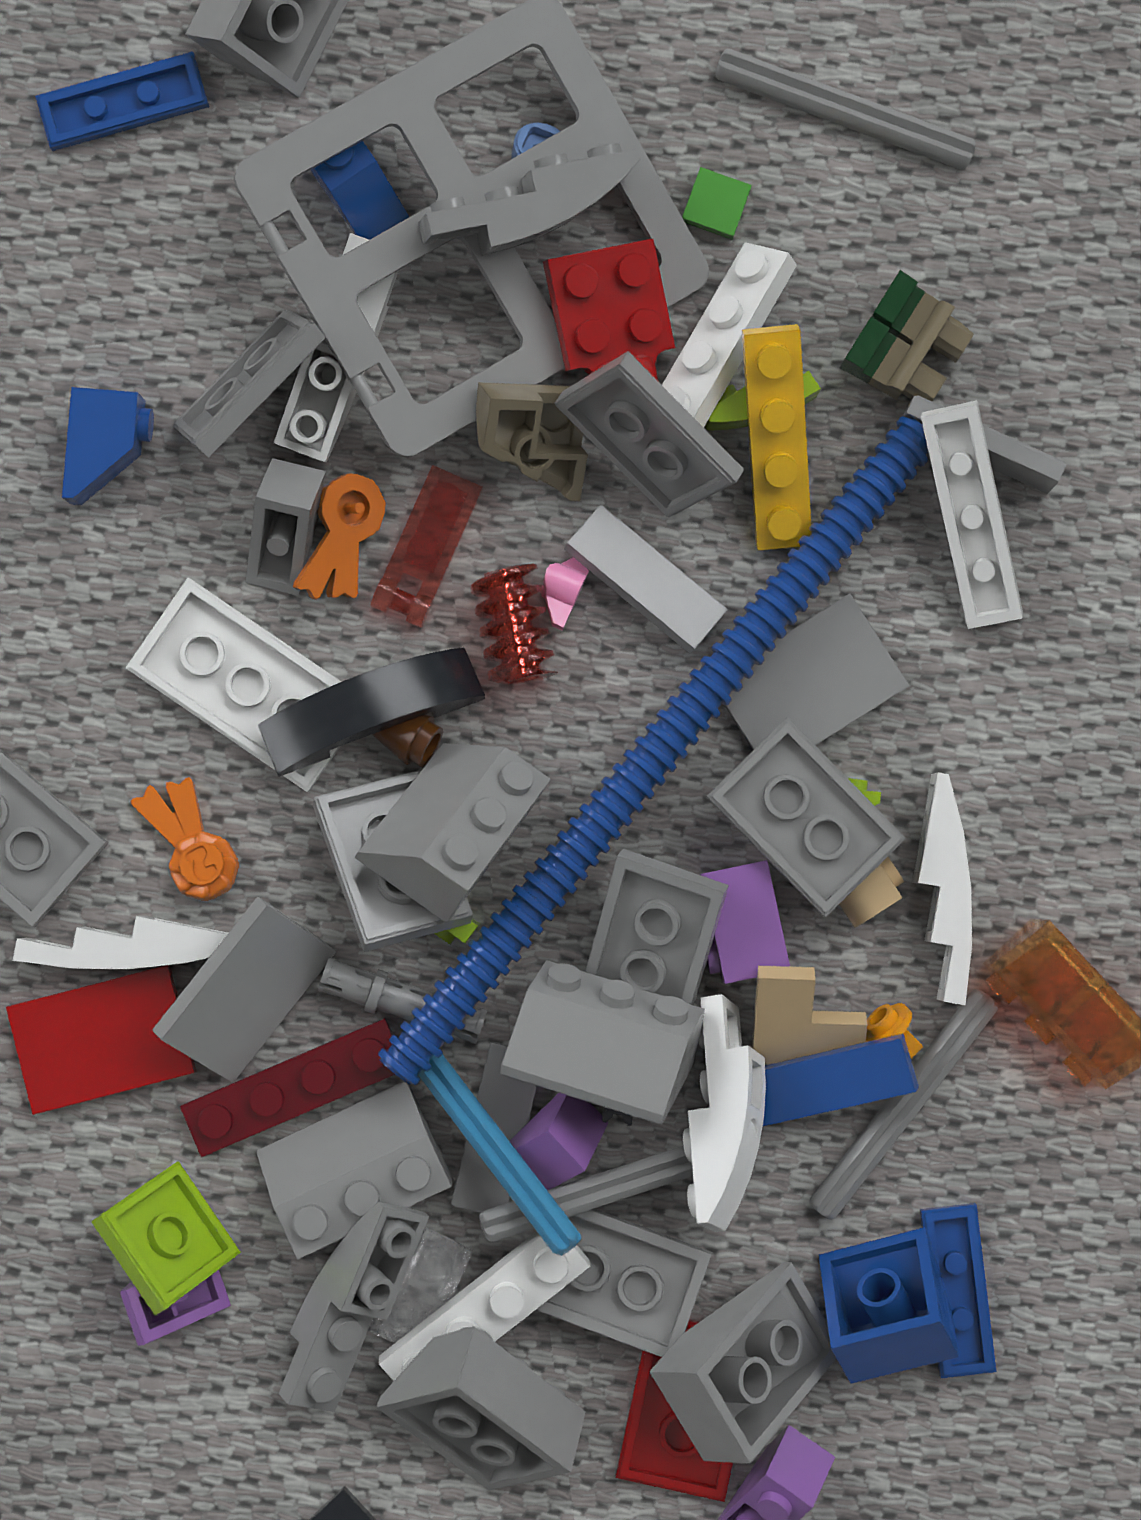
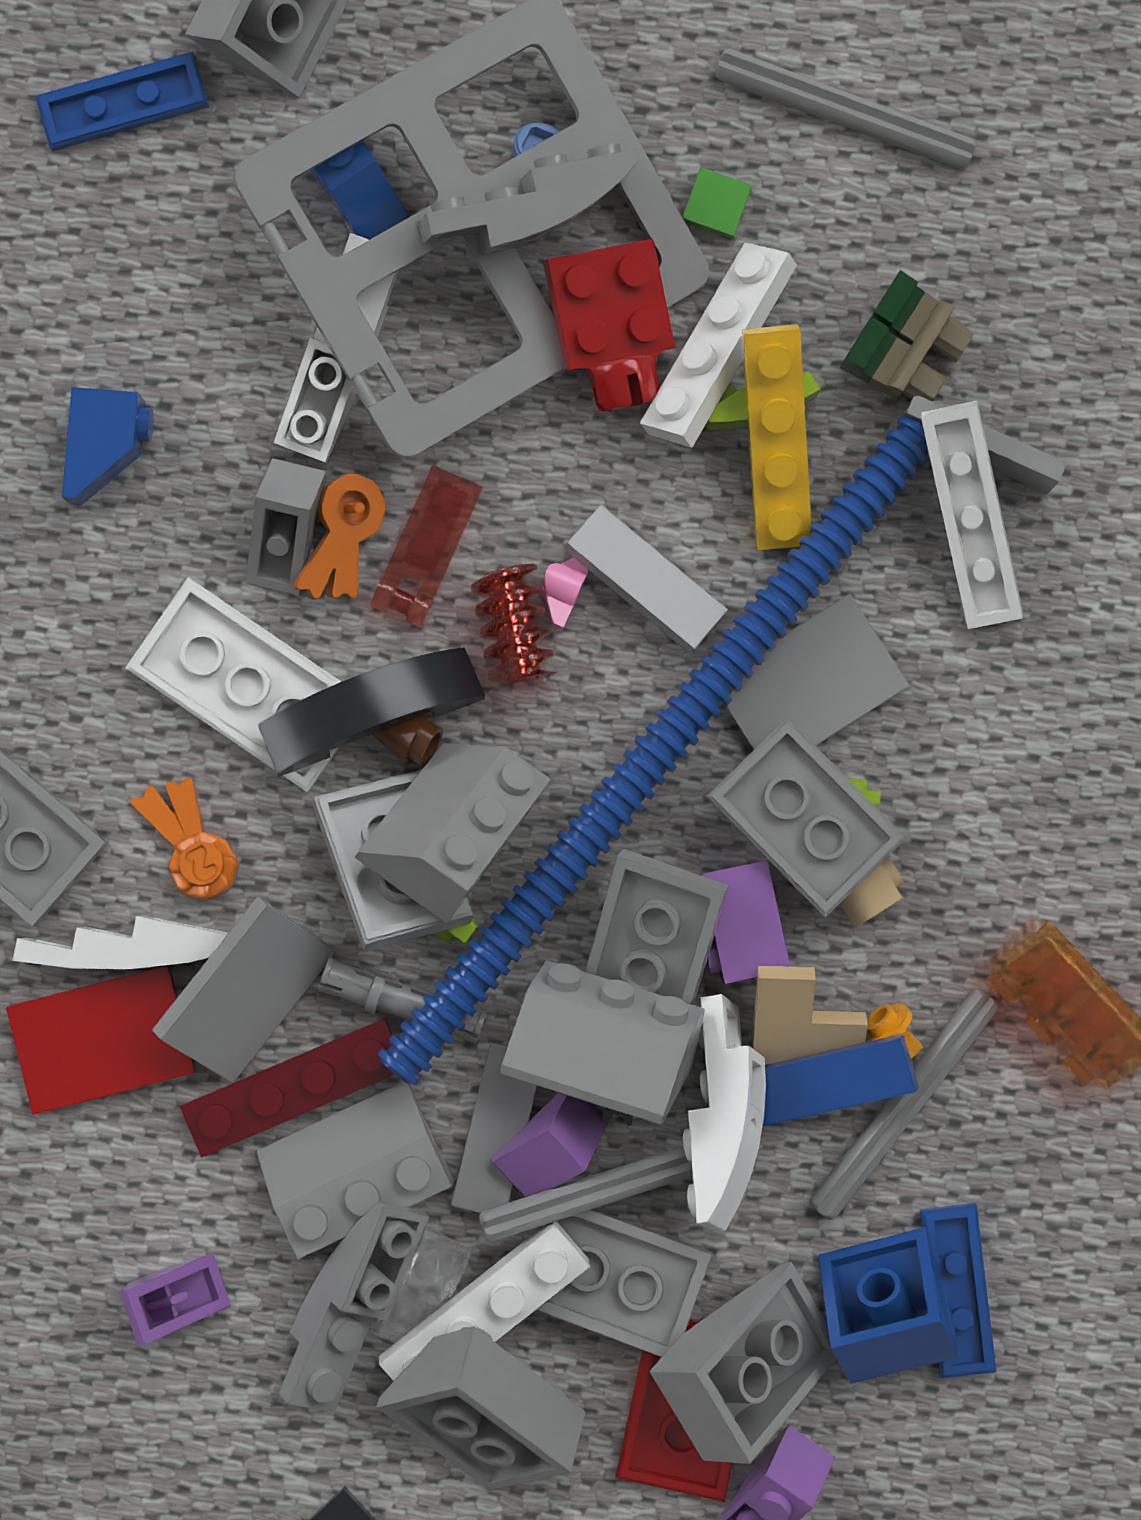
lime tile [91,1161,241,1316] -> none
light grey tile [173,310,327,458] -> none
dark azure axle [418,1054,581,1256] -> none
dark tan slope [476,382,588,501] -> none
light grey tile [554,351,744,518] -> none
white slope [912,772,972,1005] -> none

